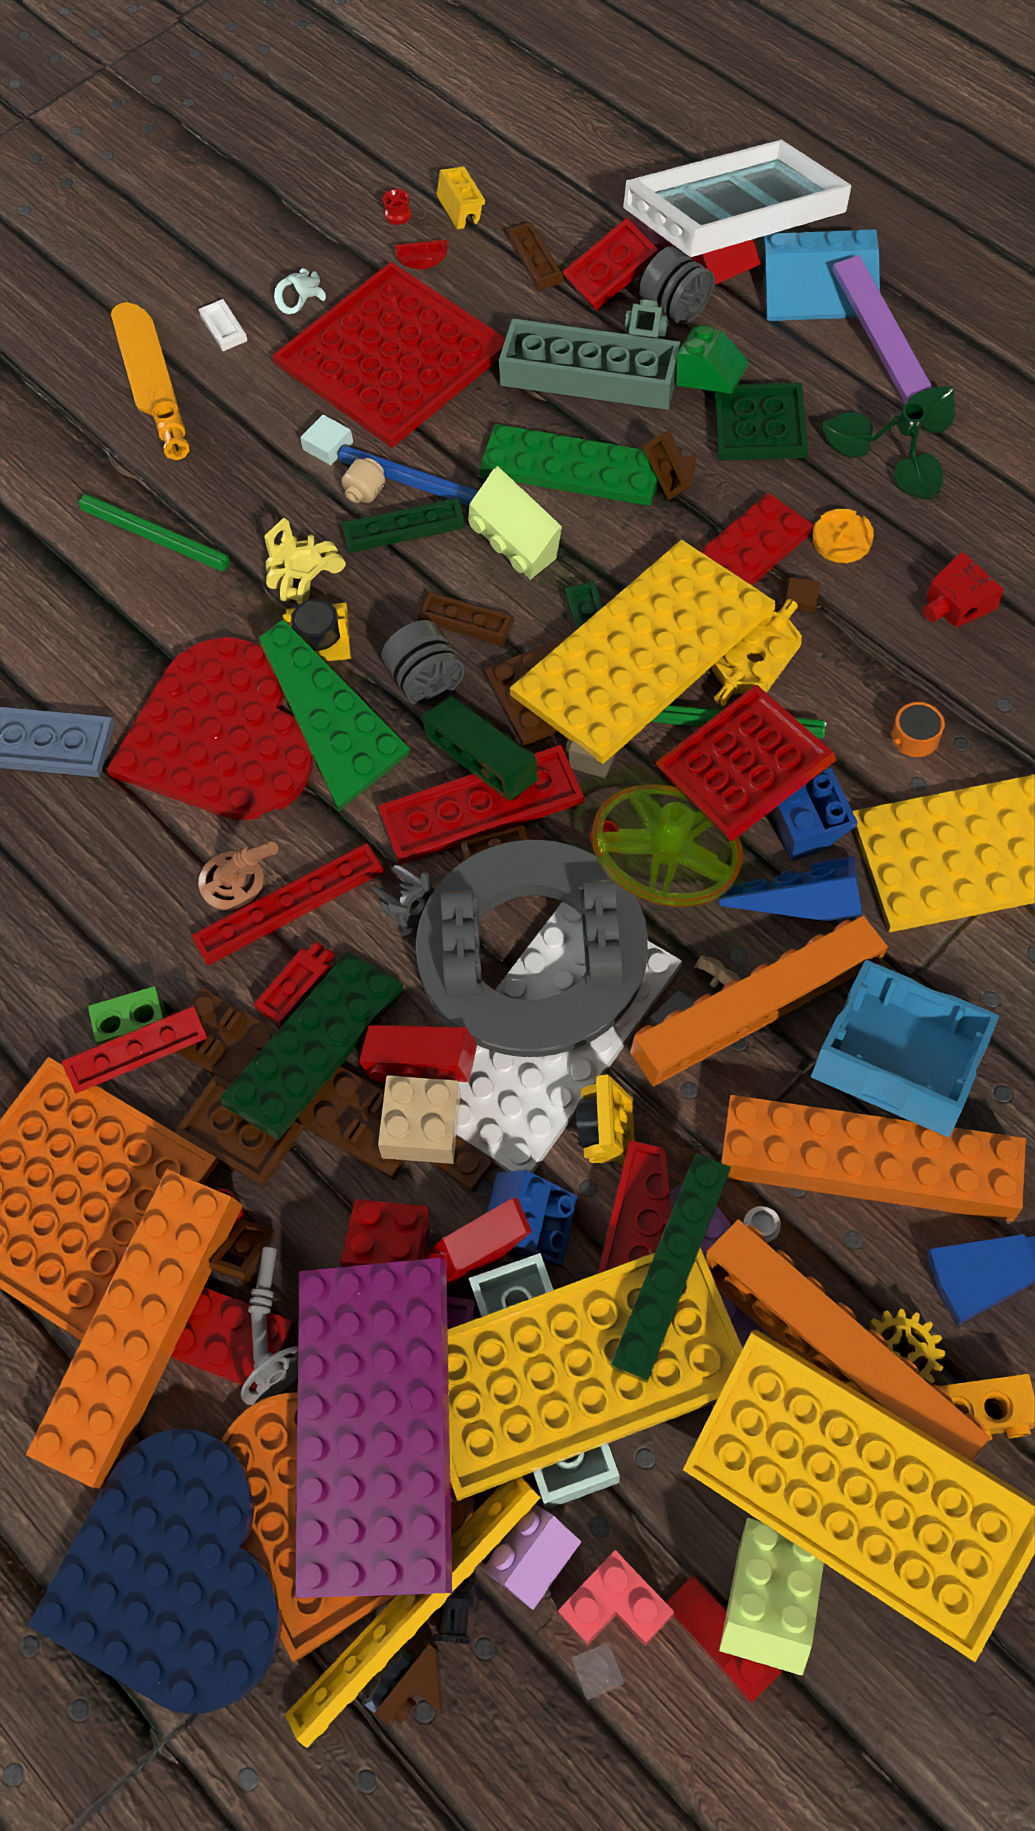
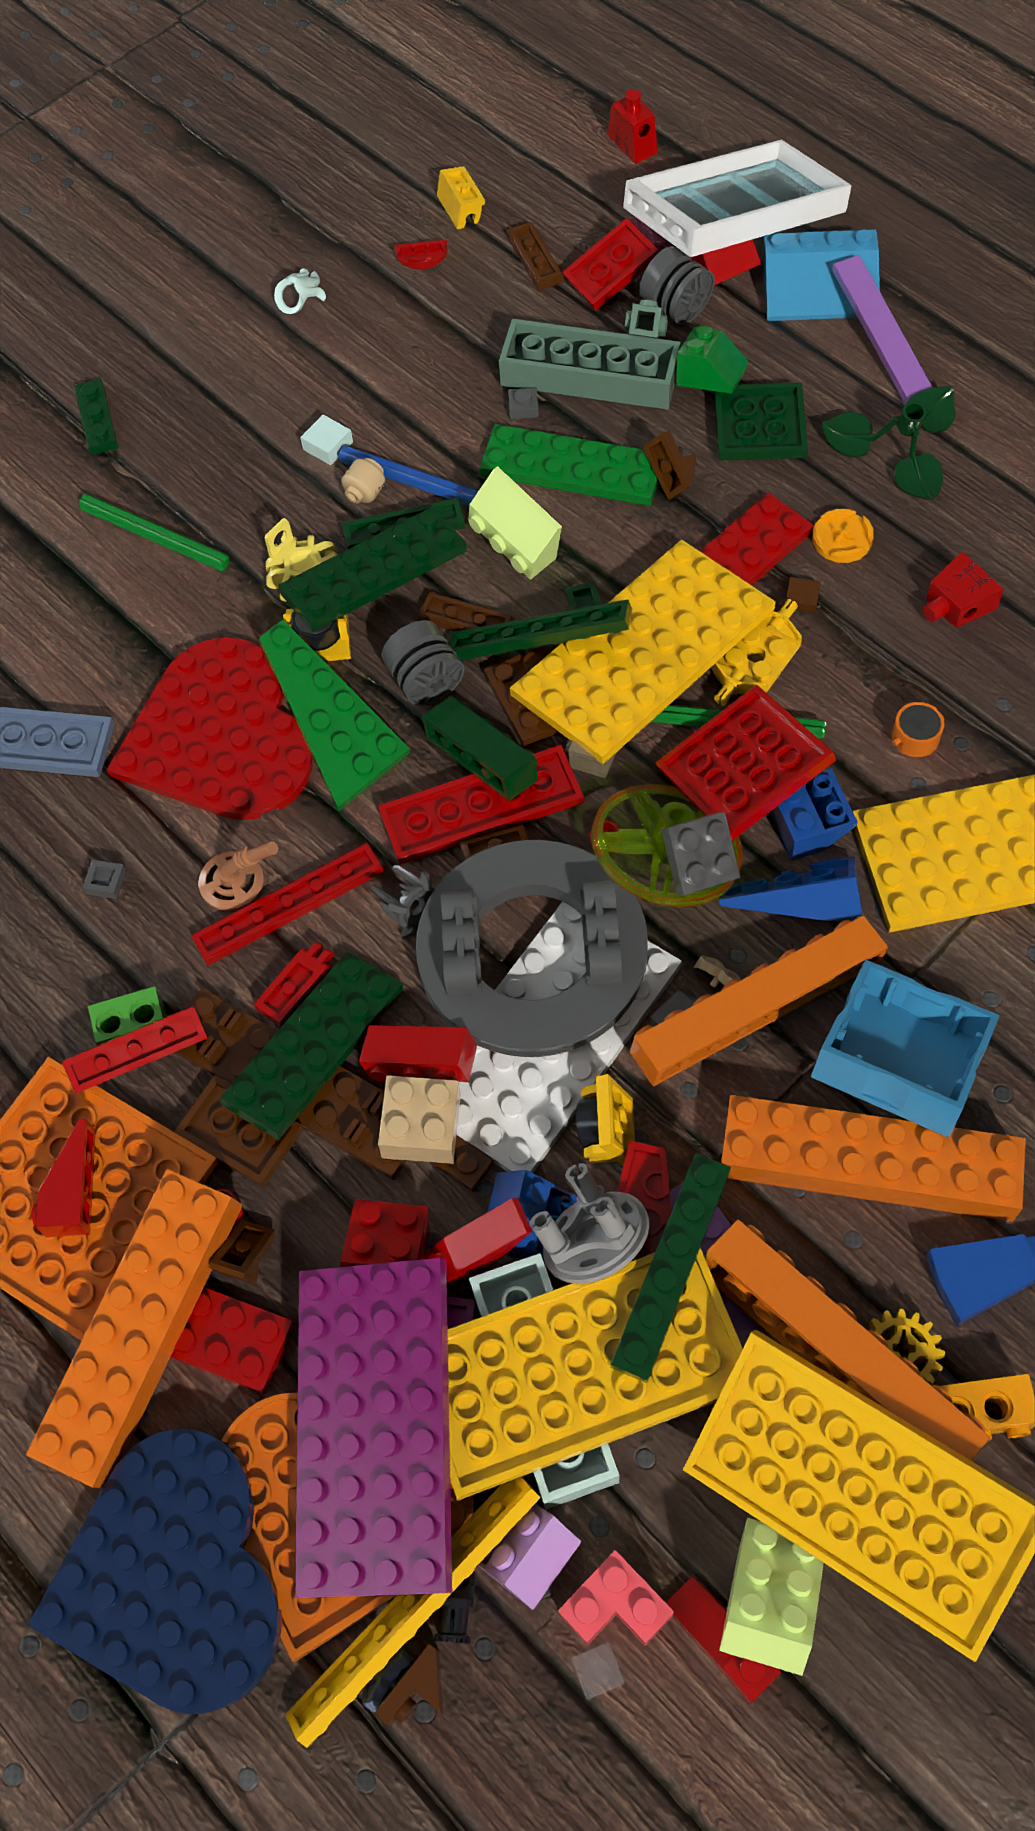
light orange piece [111,302,190,460] -> none
white tile [198,299,247,352] -> none
light grey dish [241,1247,298,1405] -> none
red plate [272,262,506,448] -> none
red wheel [383,189,411,225] -> none
white plate [743,1206,781,1243] -> none
none -> red slope [32,1119,96,1238]
none -> dark green plate [74,379,119,455]
none -> dark grey plate [82,860,127,899]
none -> dark green plate [278,507,467,632]
none -> dark green plate [449,599,632,660]
none -> dark grey plate [508,387,538,419]
none -> light grey piece [530,1163,649,1284]
none -> red torso [608,89,657,164]
none -> flat silver plate [661,812,740,896]

